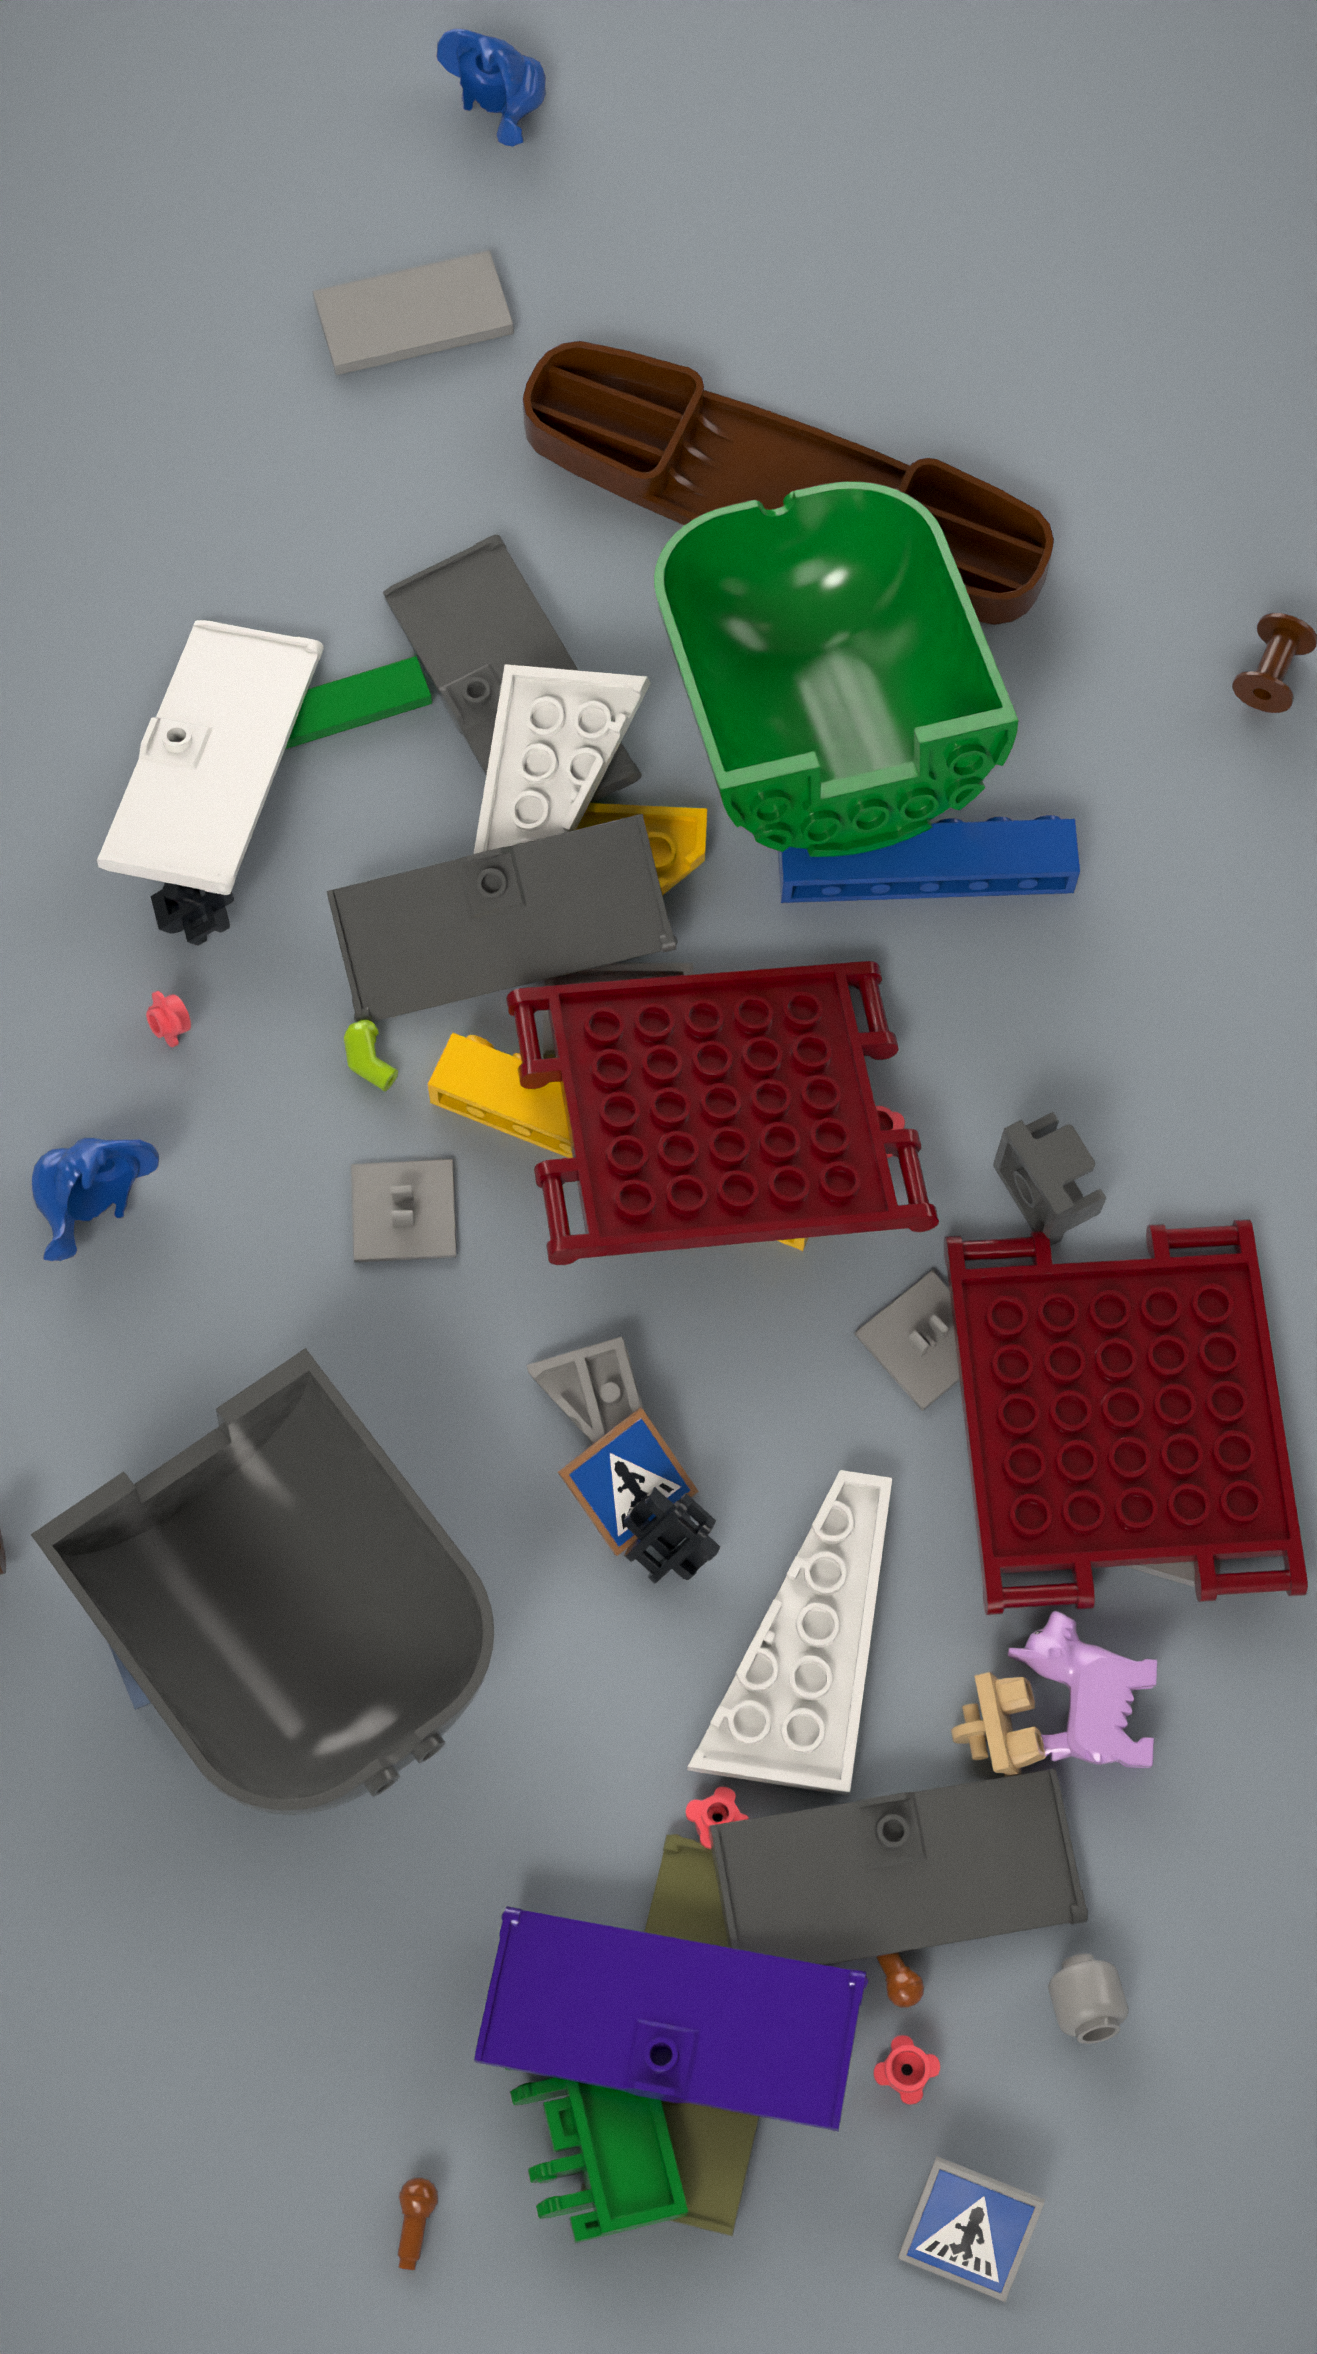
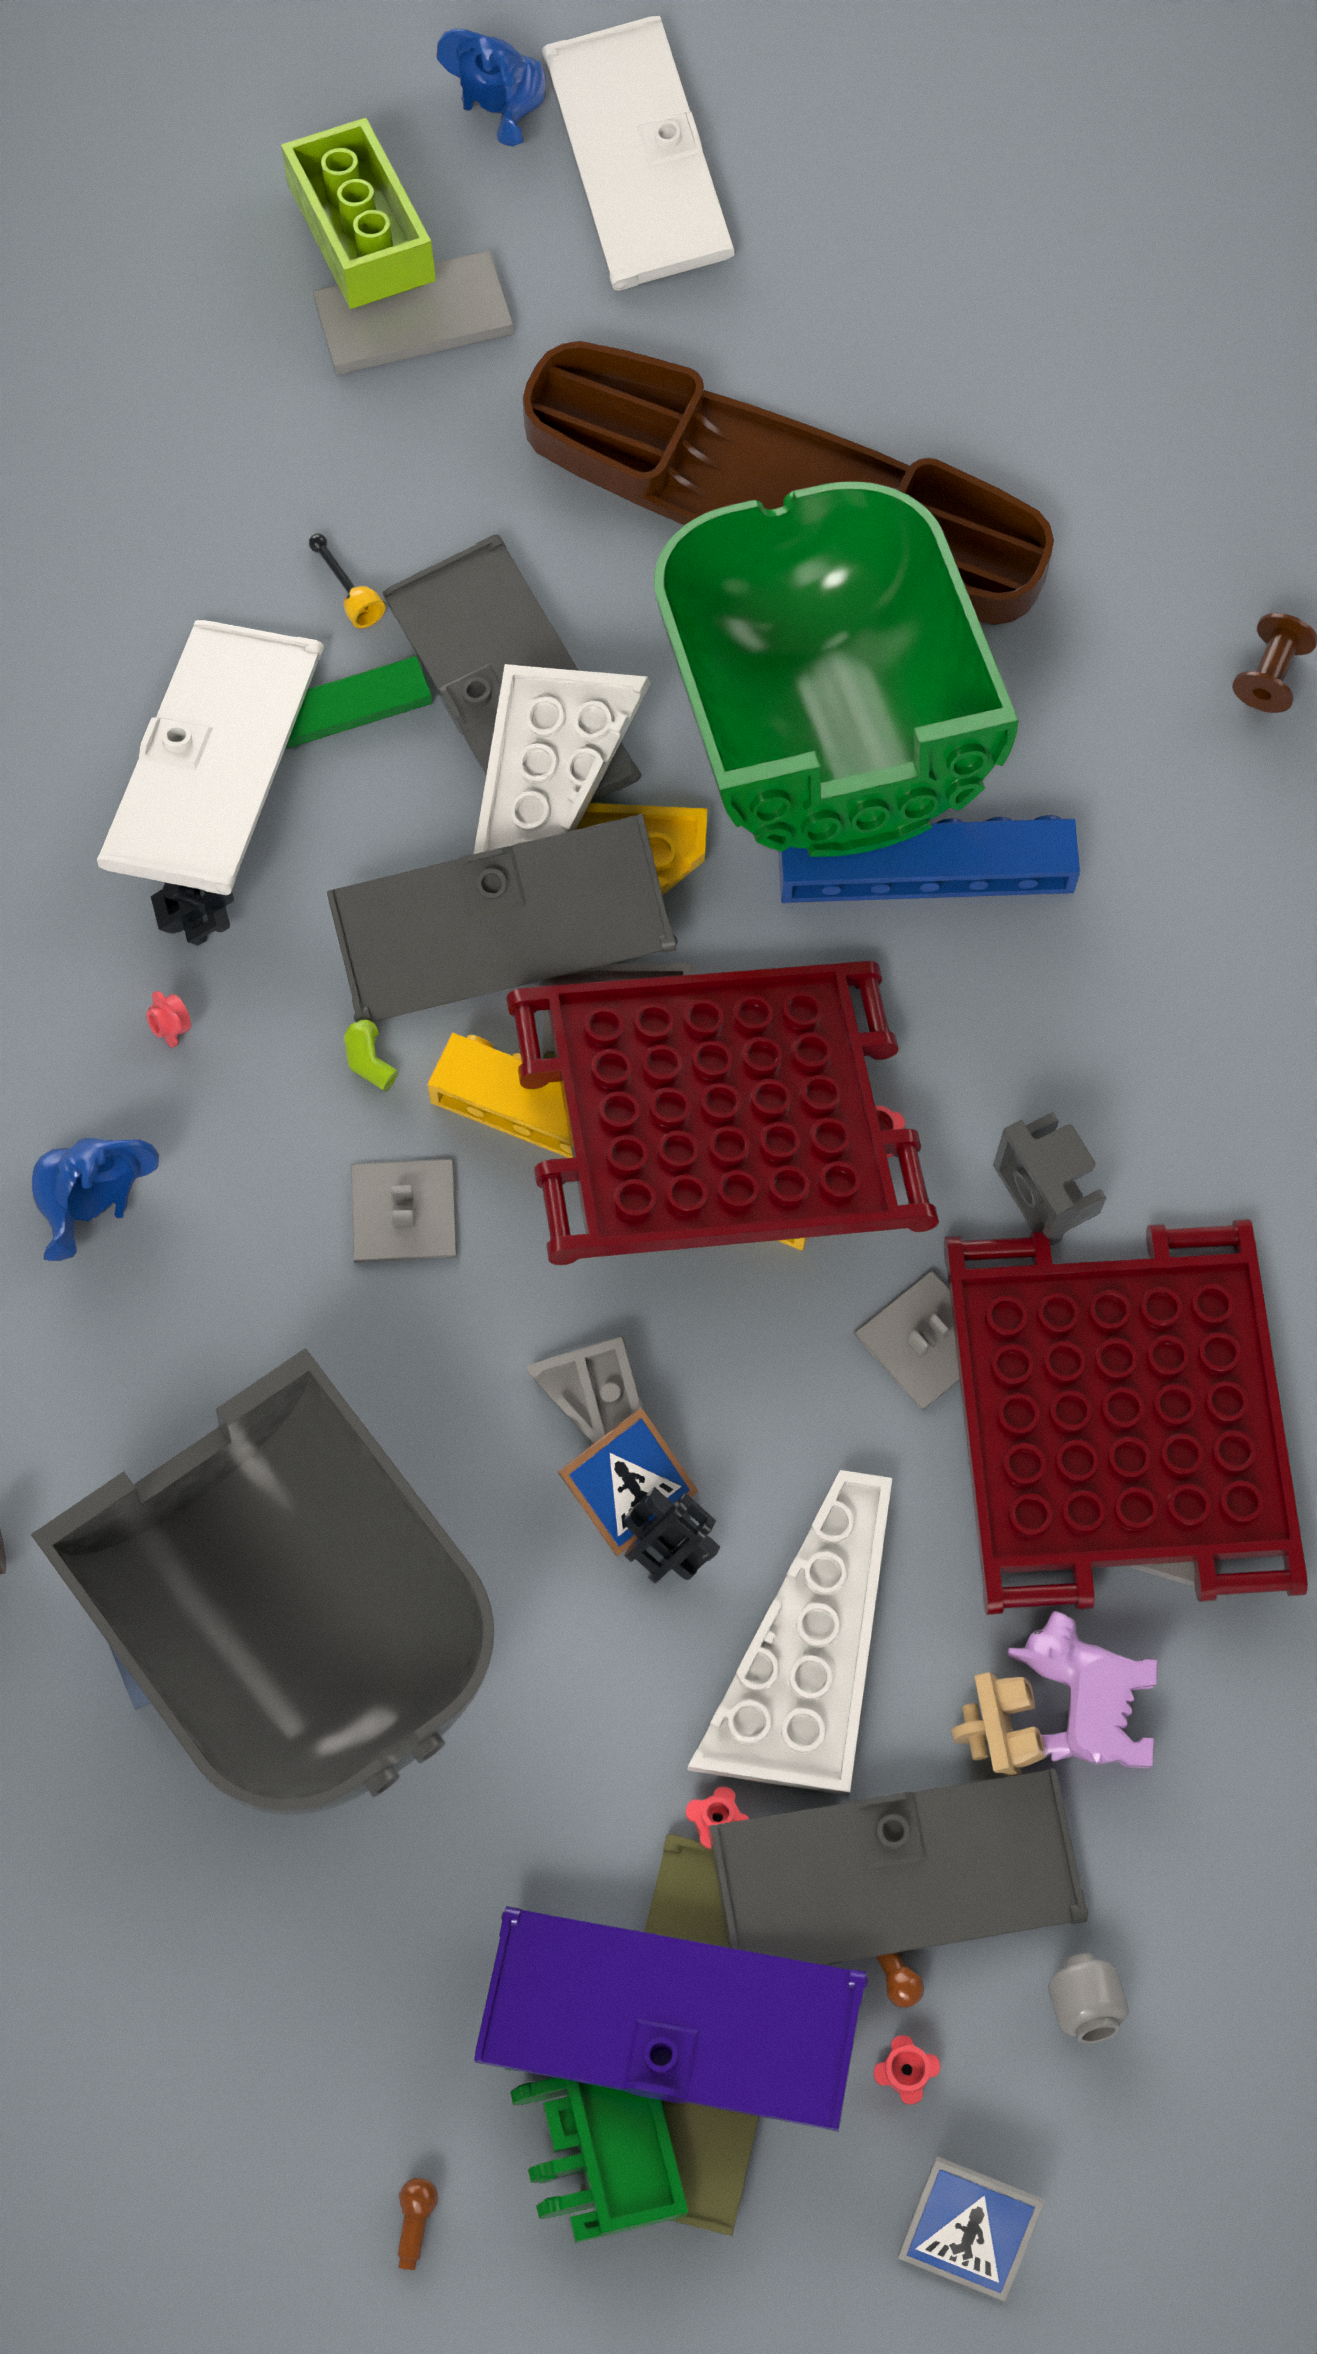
none -> lime brick [281,117,436,309]
none -> yellow hinge [309,533,386,629]
none -> white door [542,16,735,291]

